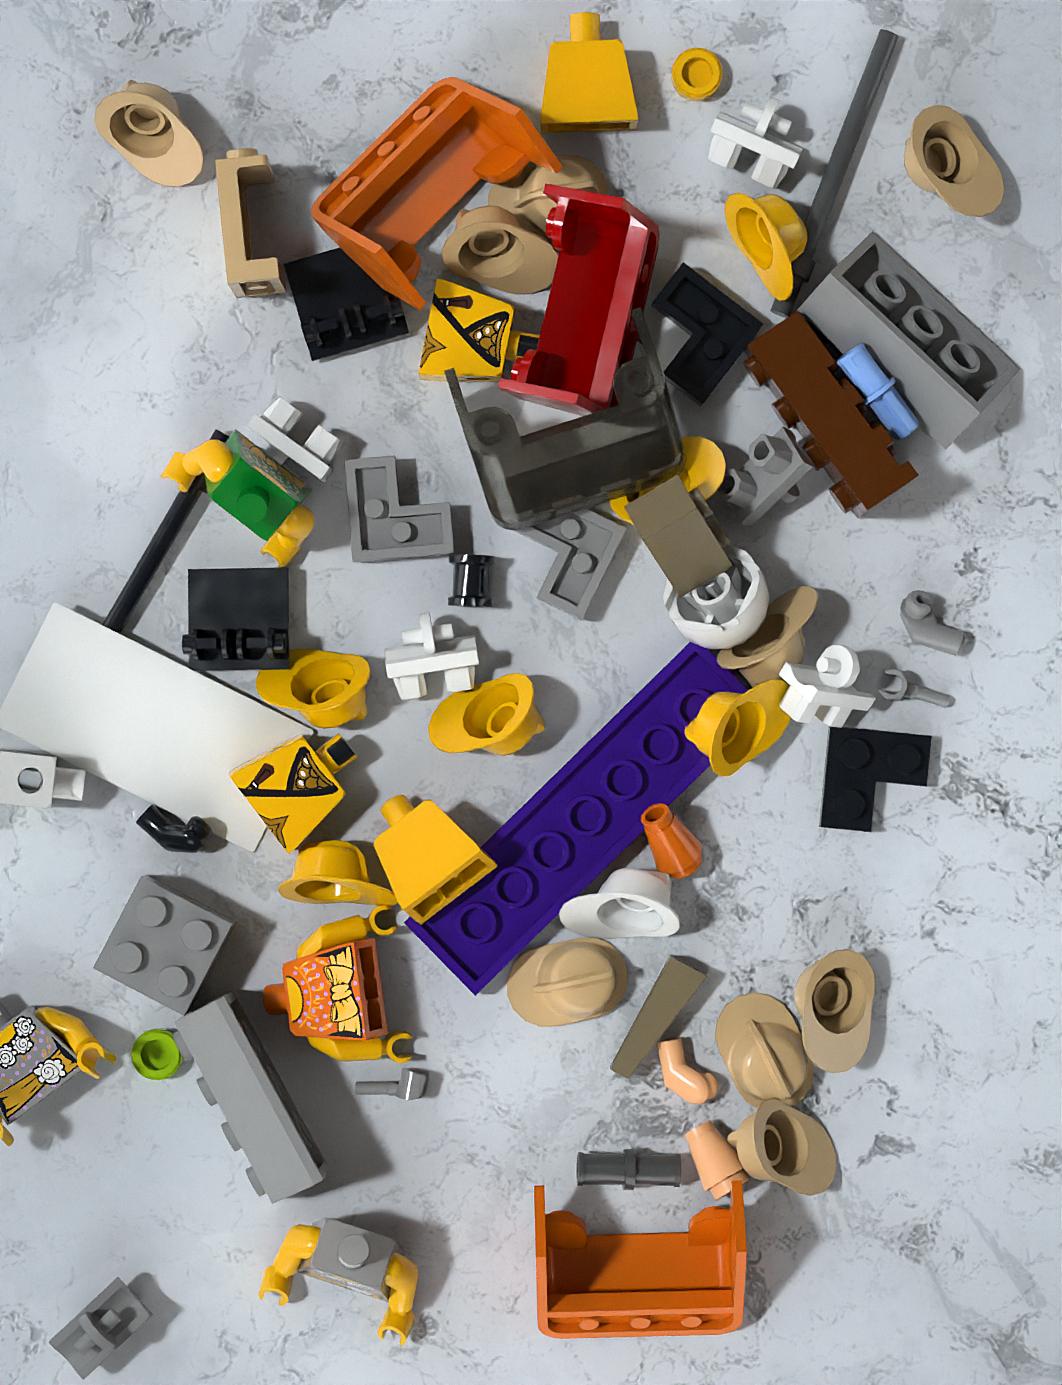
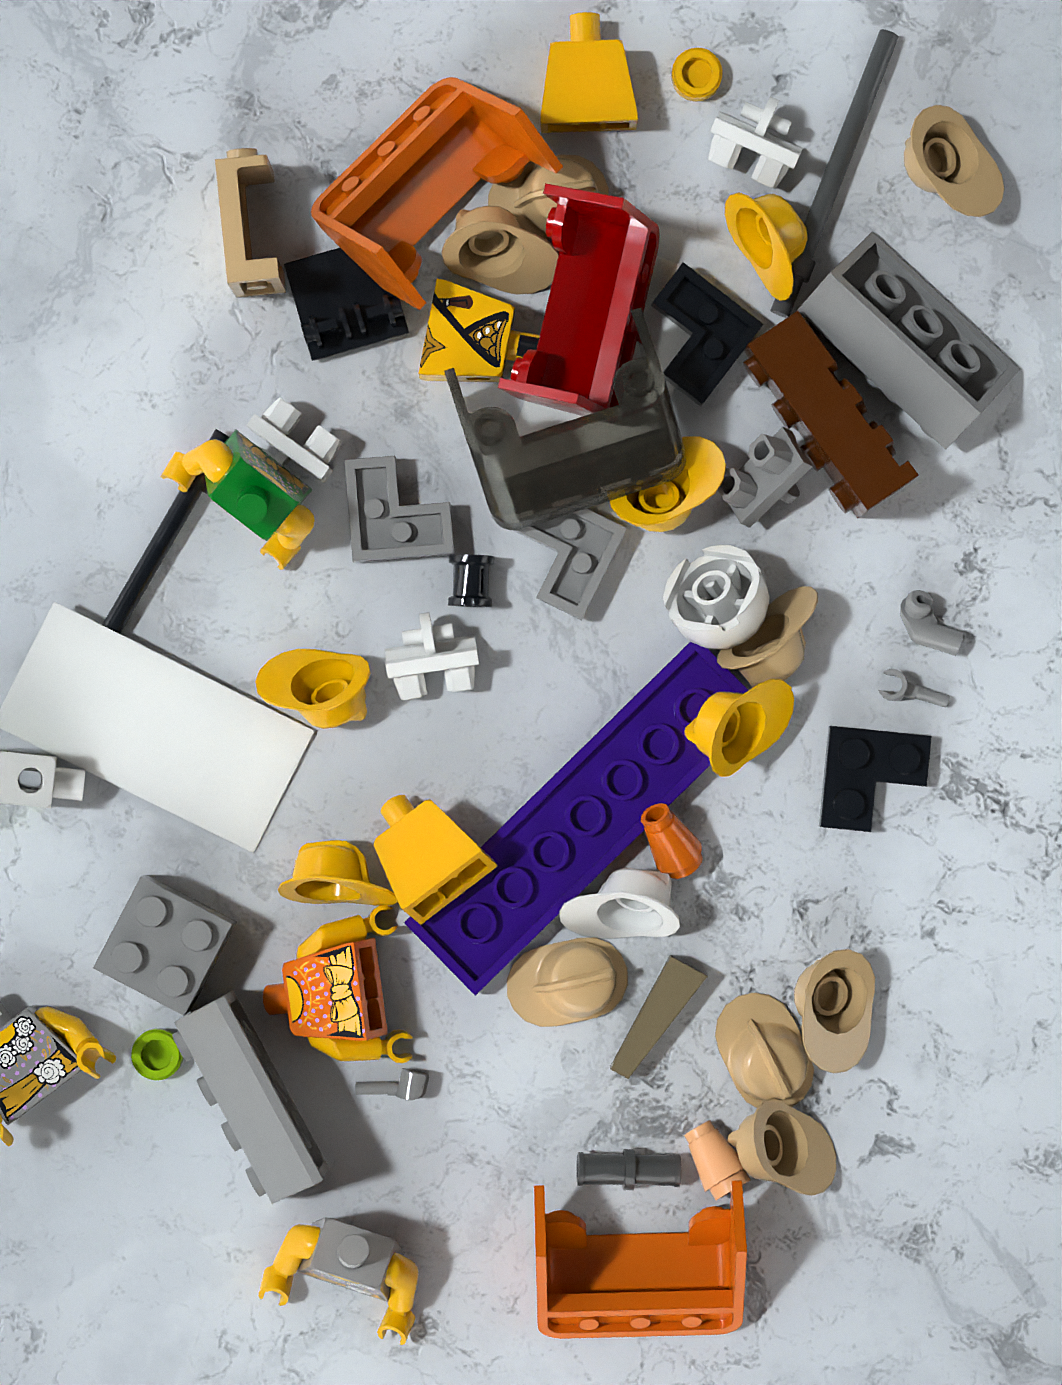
light grey hips [48,1277,153,1380] -> none
tan piece [94,80,204,186] -> none
black arm [136,804,212,853] -> none
black hinge [182,567,290,671] -> none
yellow torso [229,733,357,854] -> none
yellow piece [428,673,545,756] -> none
dark tan brick [624,474,733,598] -> none
light nougat arm [657,1037,718,1104] -> none
white hips [779,645,876,728] -> none
light blue axle [836,342,919,440] -> none

